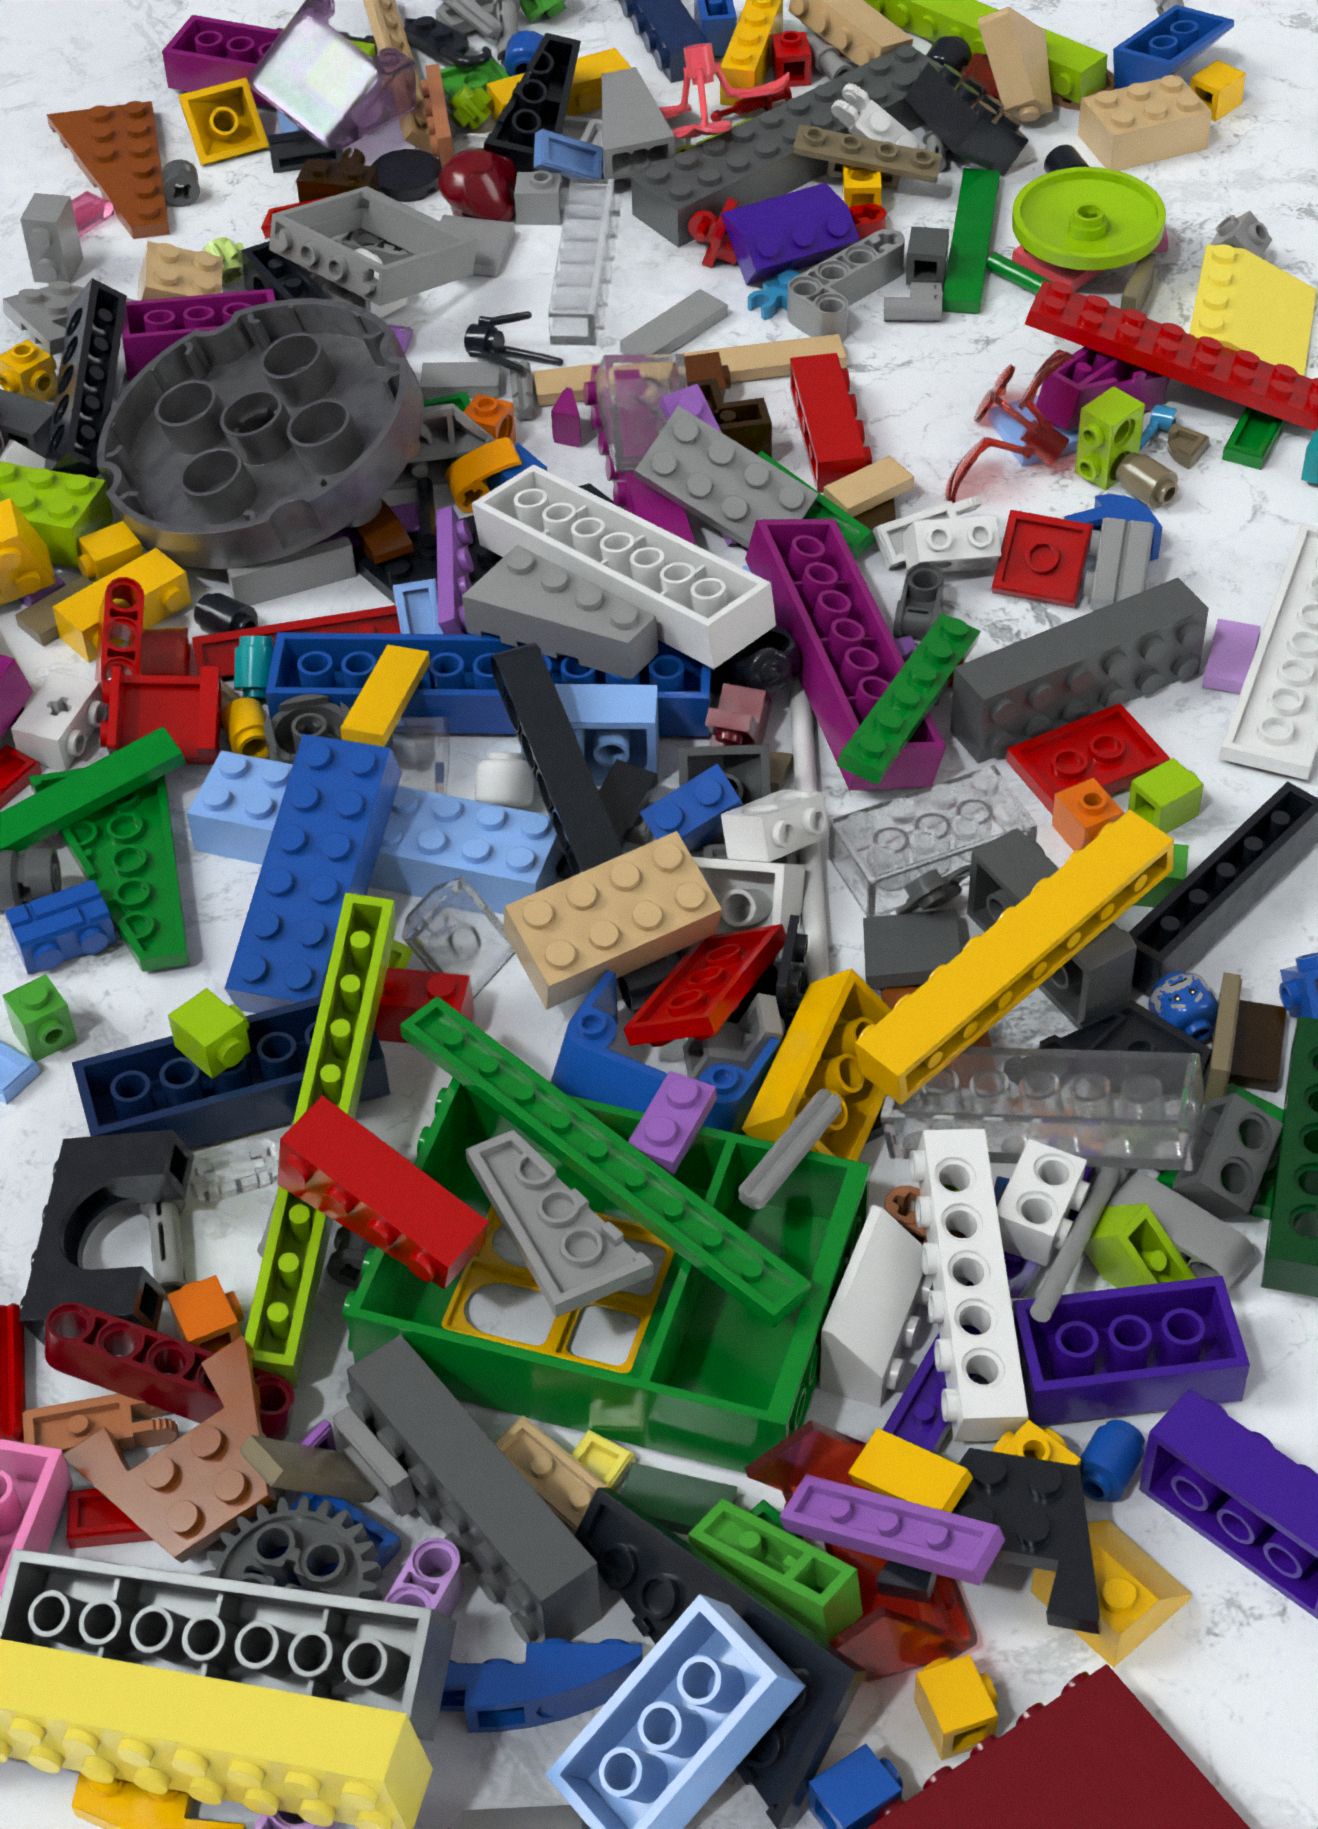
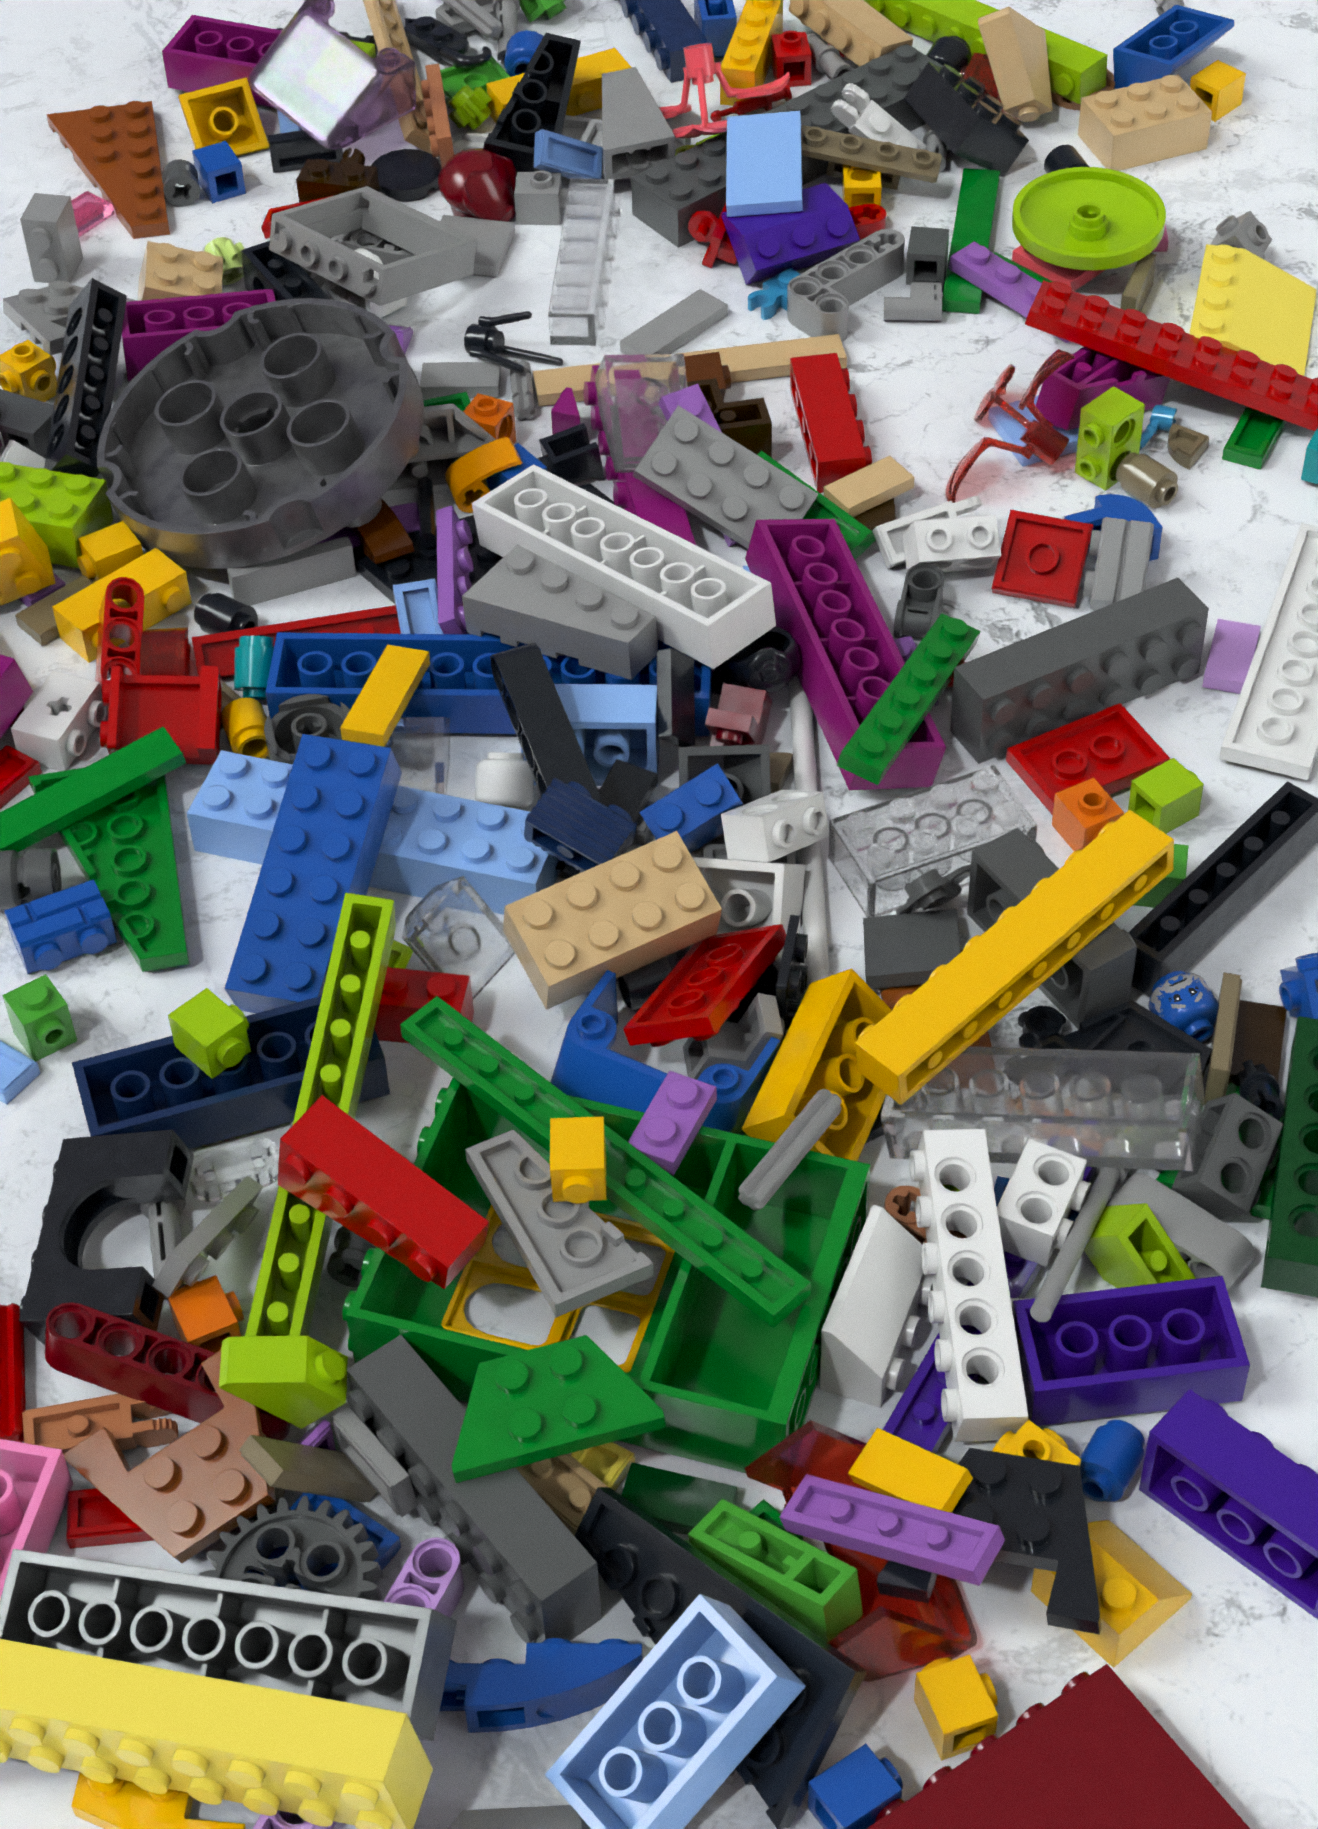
none -> light grey plate [152,1175,263,1298]
none -> blue brick [192,141,246,204]
none -> lime slope [219,1336,348,1429]
none -> green wing [451,1335,666,1483]
none -> dark blue brick [524,778,637,872]
none -> black window [537,423,605,484]
none -> yellow brick [550,1116,607,1204]
none -> black tile [657,648,695,747]
none -> light blue tile [726,111,803,217]
none -> medium lavender plate [948,241,1070,343]
none -> black plate [1018,1005,1066,1051]
none -> black axle [1237,1059,1284,1121]

